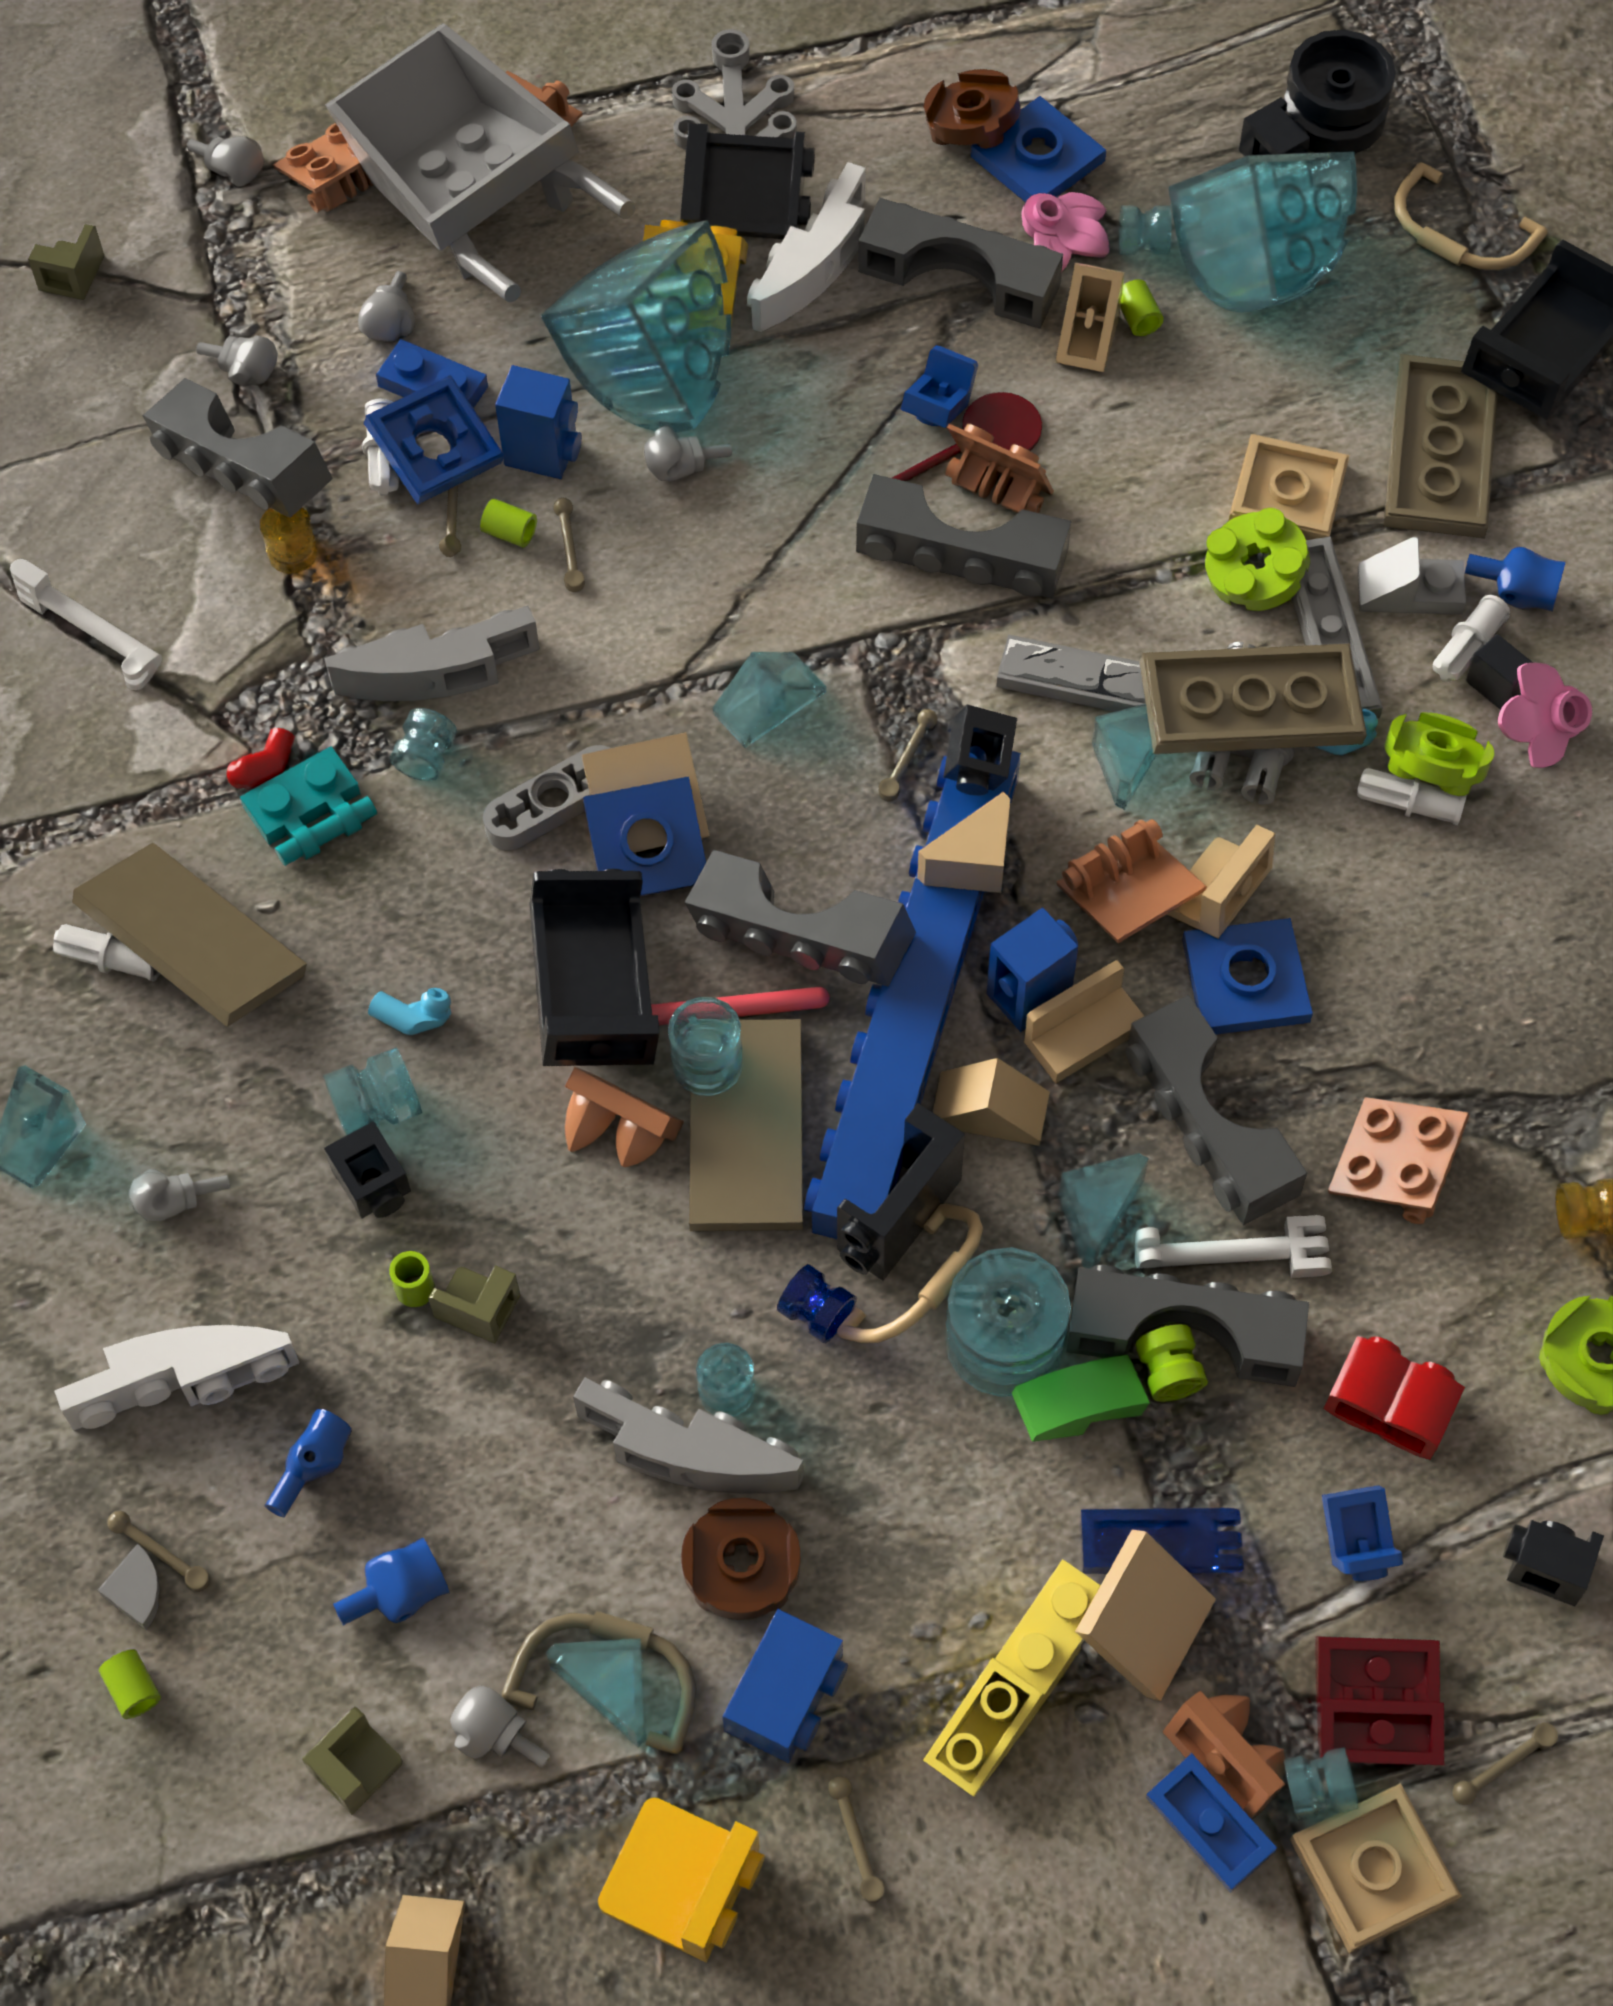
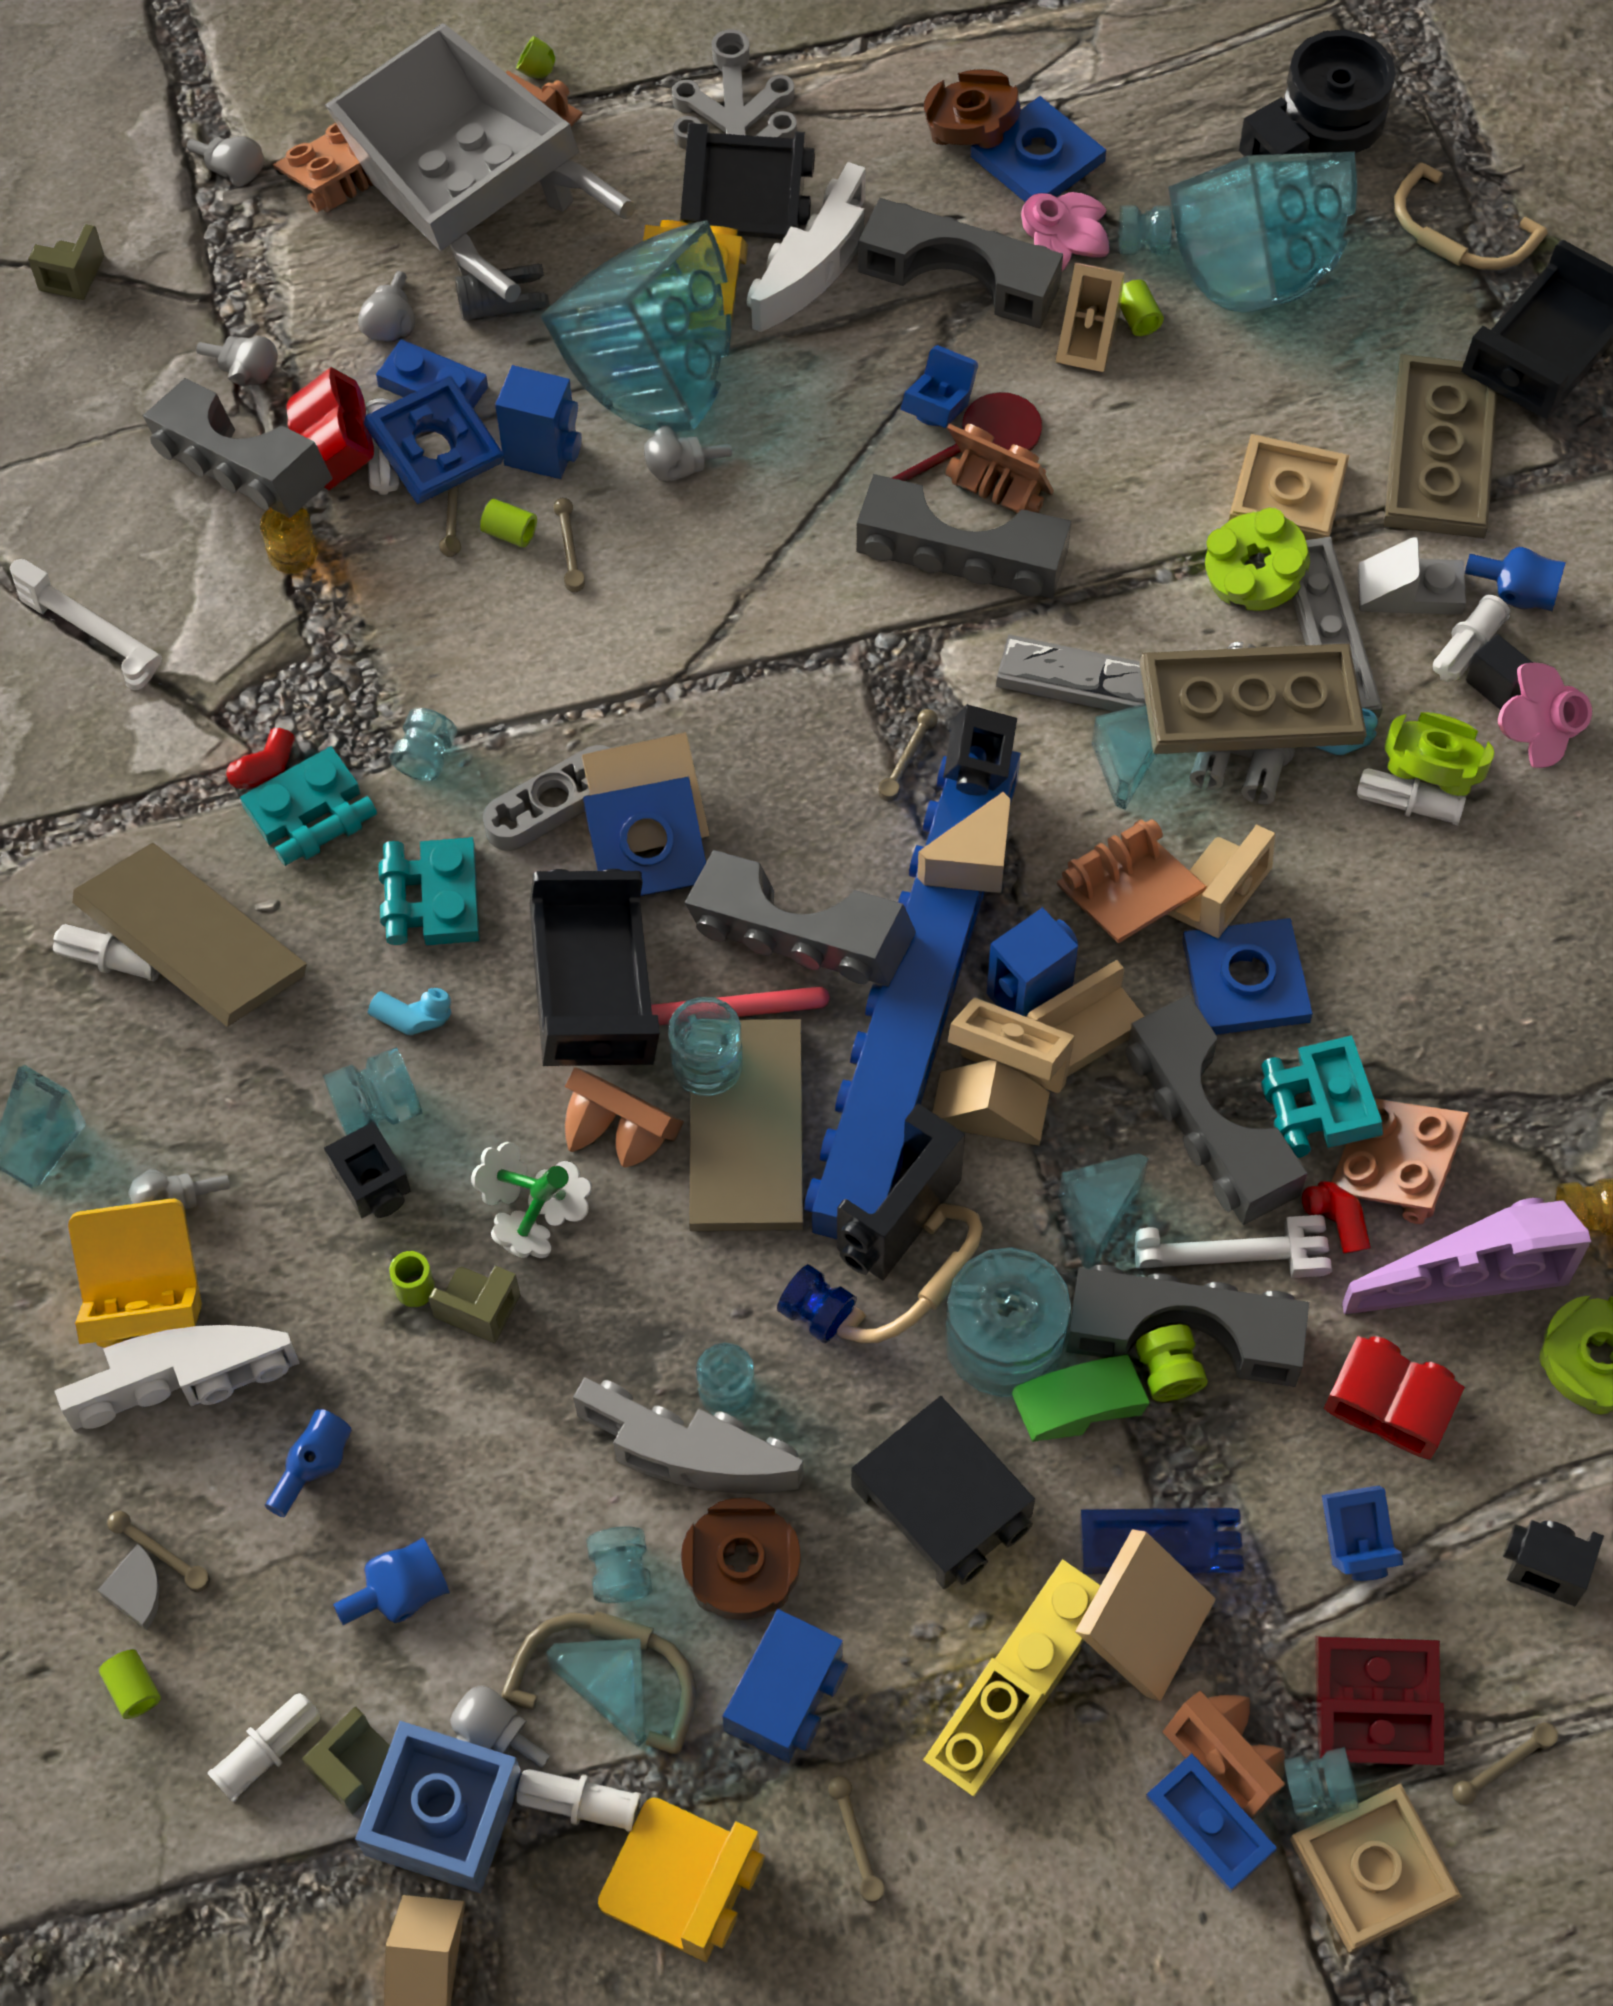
light grey slope [324,605,540,701] -> none
clear light blue slope [712,652,826,748] -> none
none -> yellow bracket [68,1199,202,1347]
none -> white axle [207,1693,321,1802]
none -> red brick [287,367,374,490]
none -> medium blue brick [355,1721,522,1894]
none -> teal plate [378,837,480,945]
none -> dark grey hinge [455,264,550,321]
none -> white plant [471,1142,592,1258]
none -> lime hinge [516,36,556,79]
none -> white axle [516,1769,642,1832]
none -> clear light blue wheel [586,1527,653,1603]
none -> black panel [851,1395,1035,1590]
none -> tan panel [948,997,1075,1093]
none -> teal plate [1261,1035,1383,1158]
none -> red arm [1302,1181,1371,1254]
none -> lavender wedge [1342,1198,1591,1314]

